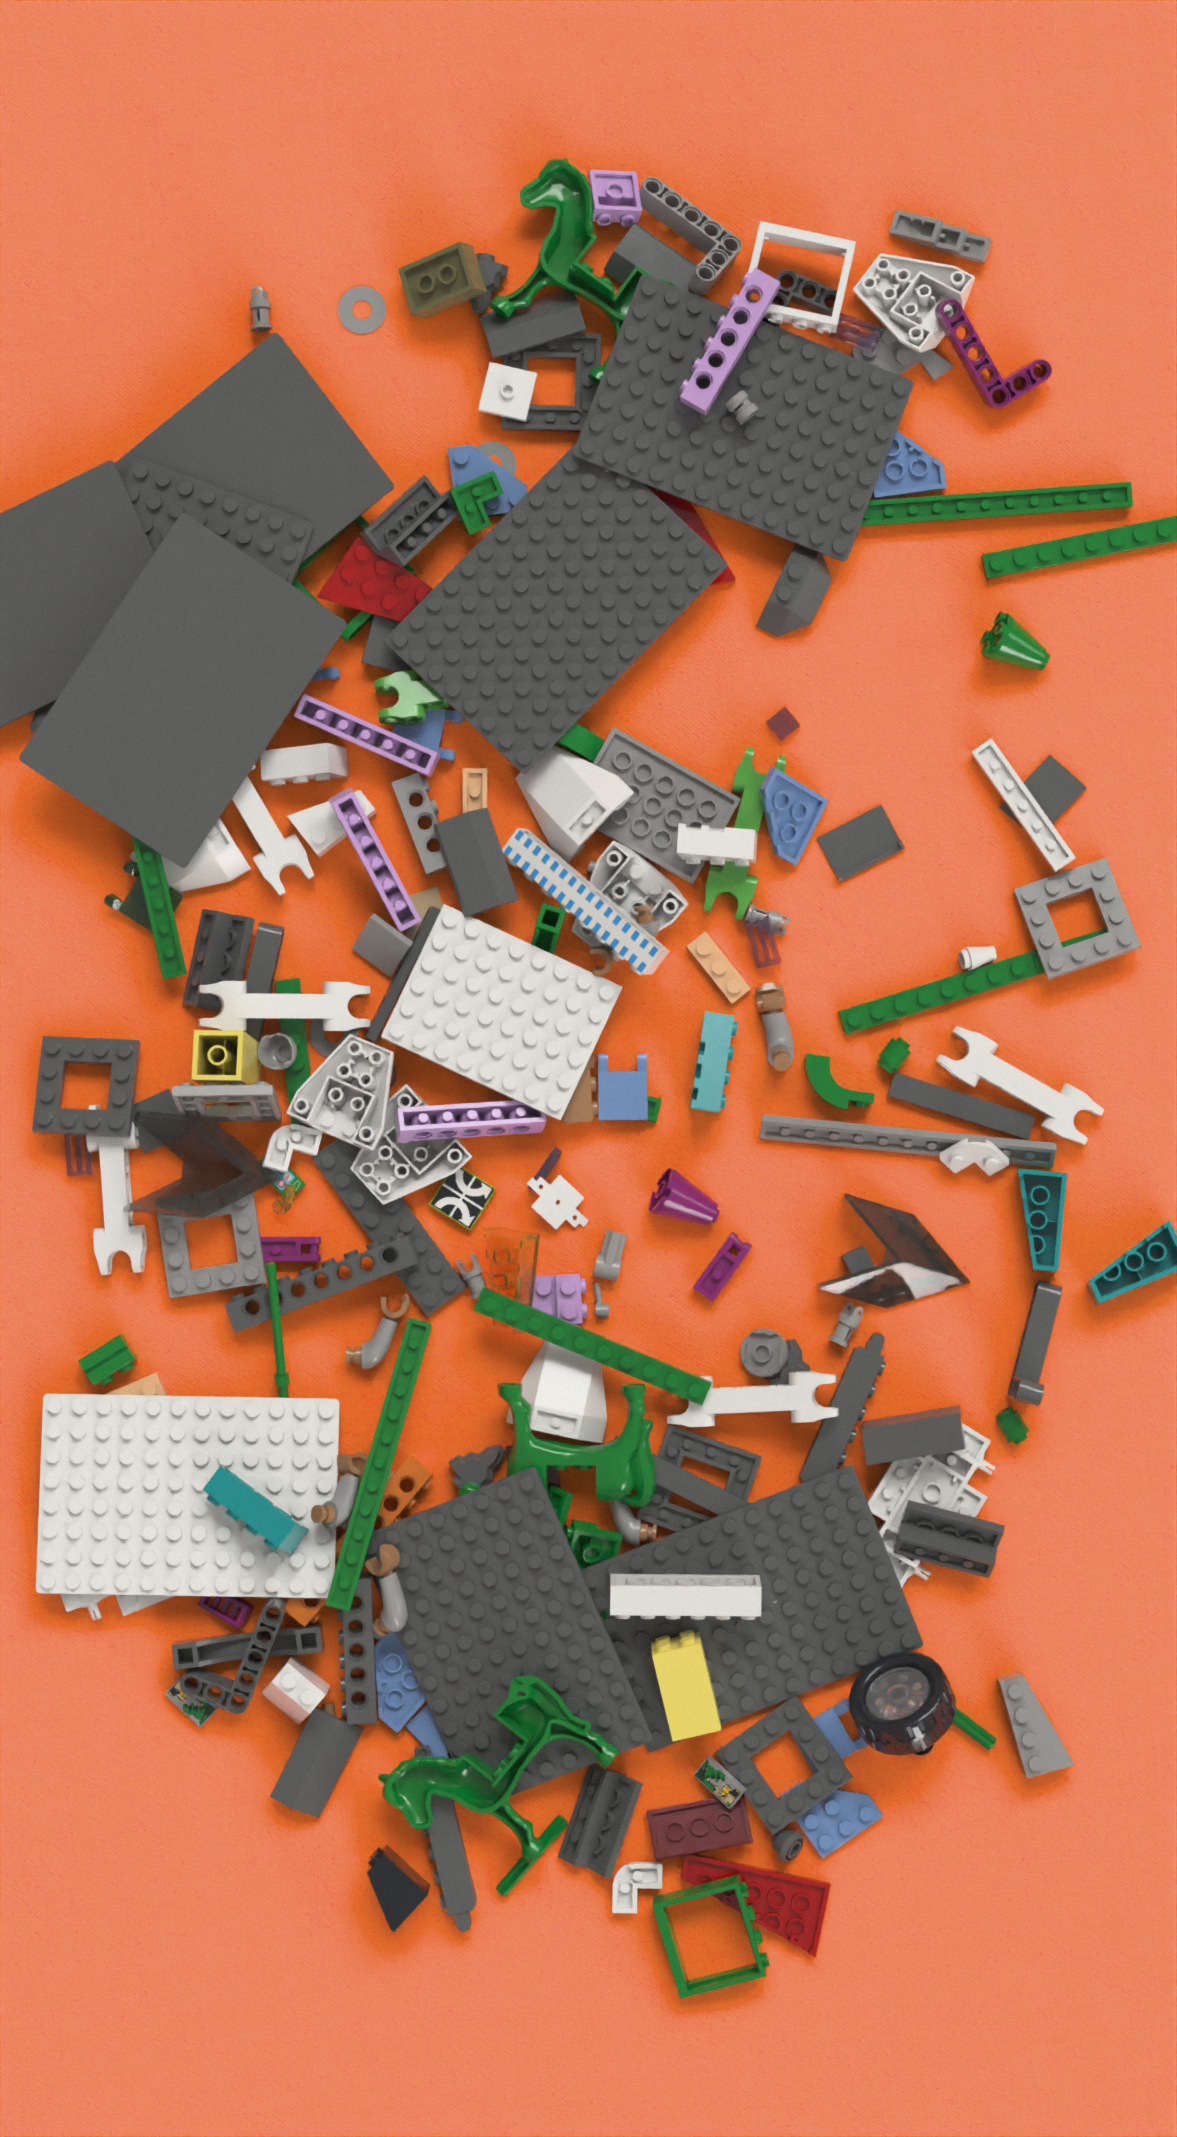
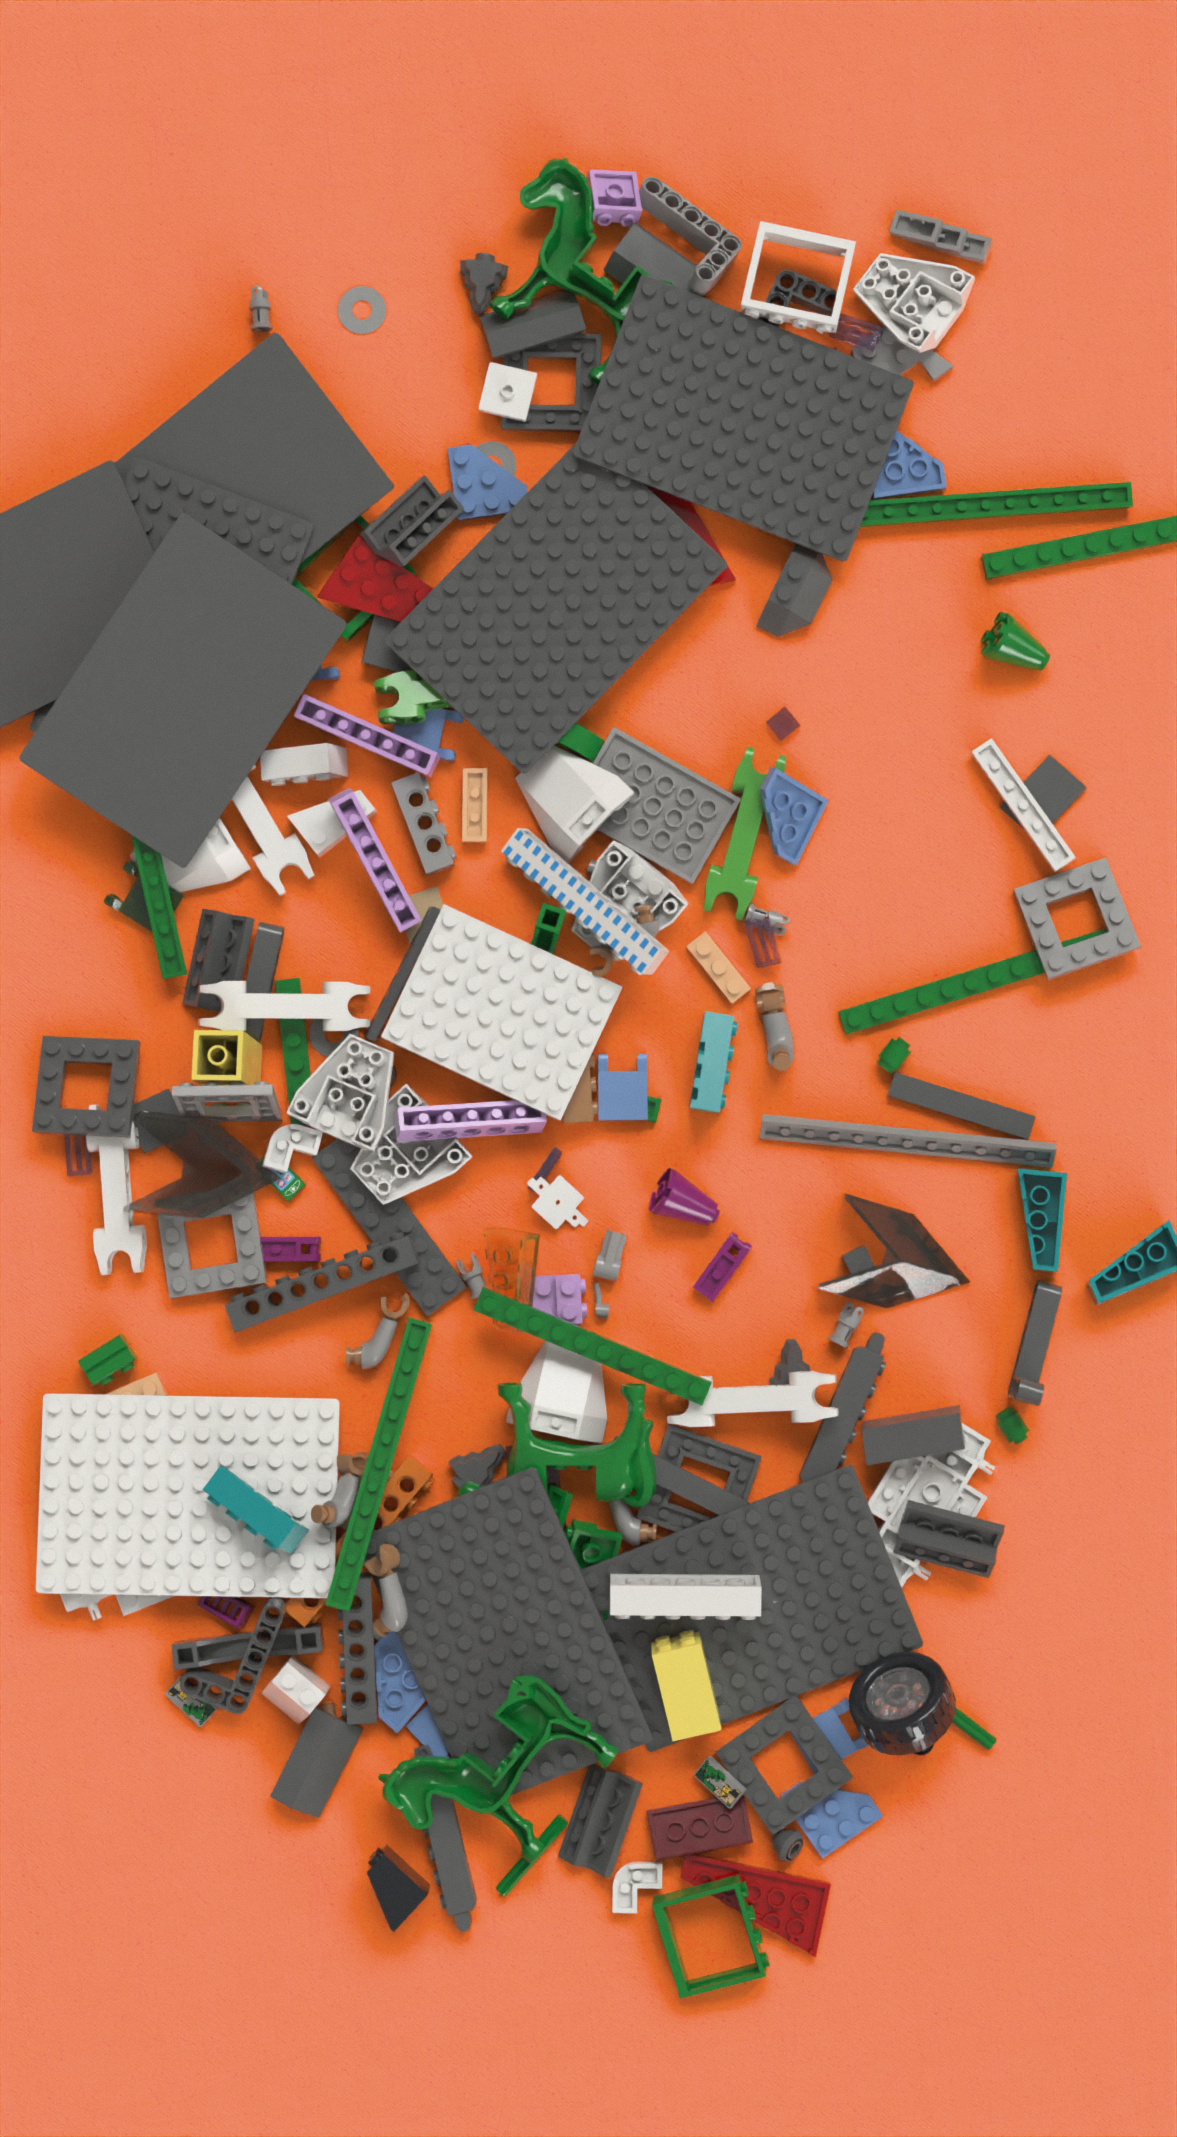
light grey hair [257,1033,297,1070] -> none
green bar [266,1262,290,1398] -> none
clear yellow arm [272,1184,297,1215] -> none
light grey tile [351,913,413,977] -> none
olive piece [398,241,487,319] -> none
tile [429,1167,496,1230] -> none
dark grey slope [433,808,519,917] -> none
green plate [449,470,504,536] -> none
white wedge [677,823,758,866] -> none
lavender brick [678,268,781,416] -> none
light grey wheel [725,390,759,425] -> none
light grey tile [740,1328,789,1378] -> none
green arch [804,1053,875,1110] -> none
dark grey piece [816,805,905,882] -> none
magenta beam [935,299,1052,408] -> none
white piece [936,1025,1104,1145] -> none
white plate [940,1138,1009,1176] -> none
white cone [958,946,997,971] -> none
light grey wedge [996,1671,1075,1778] -> none

